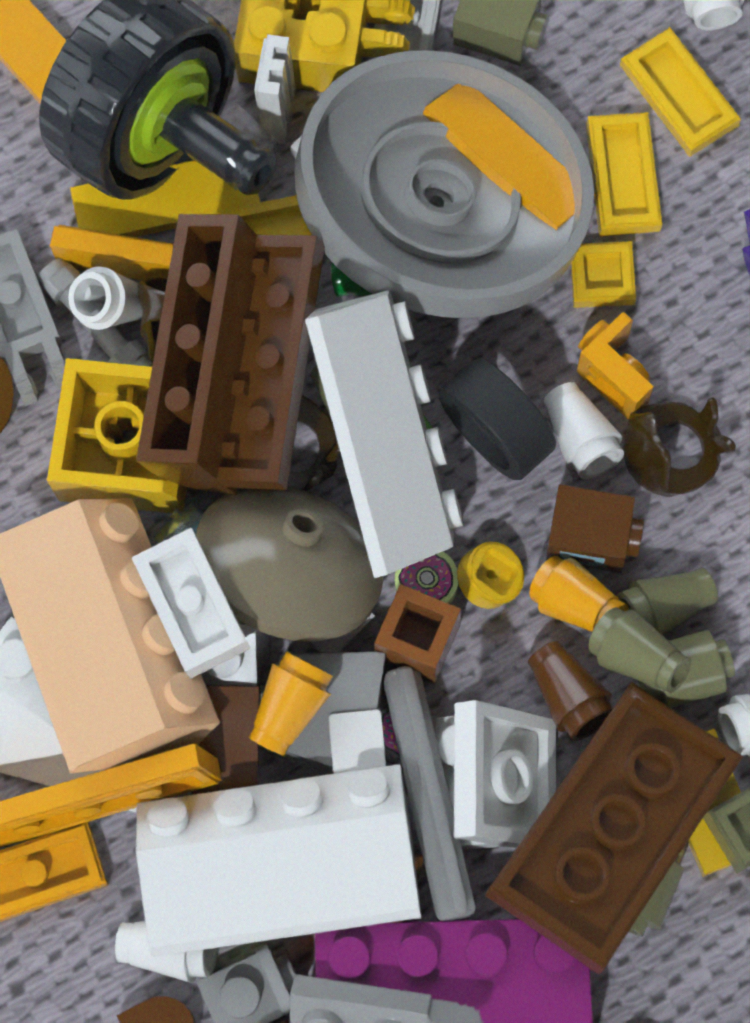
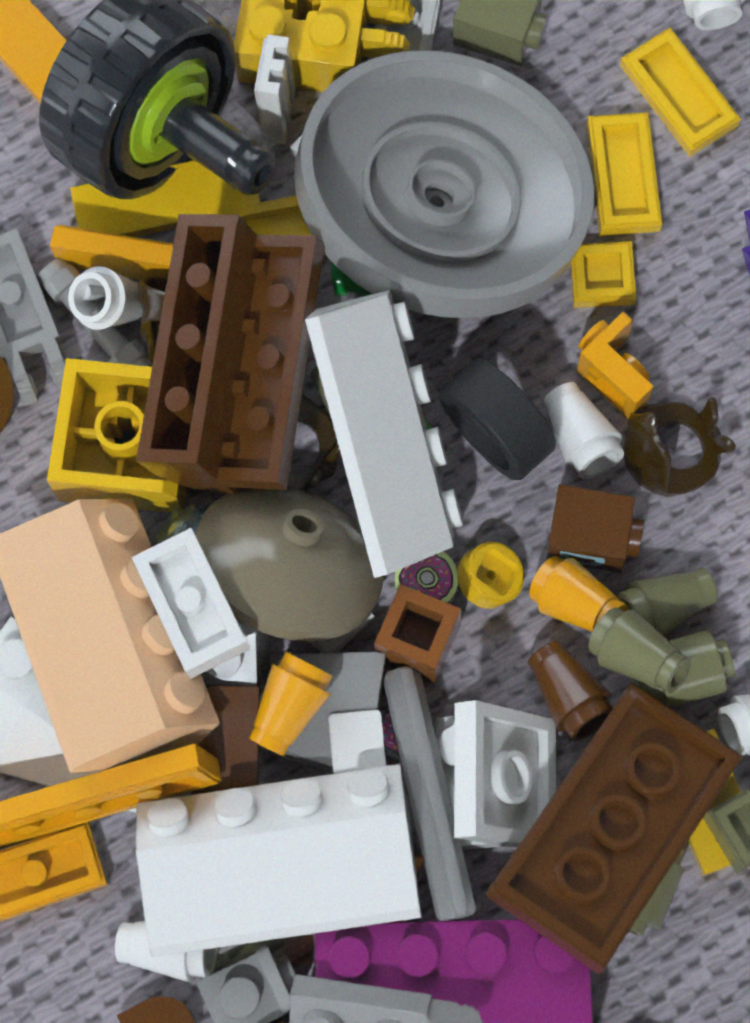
light orange tile [423,83,597,230] -> none

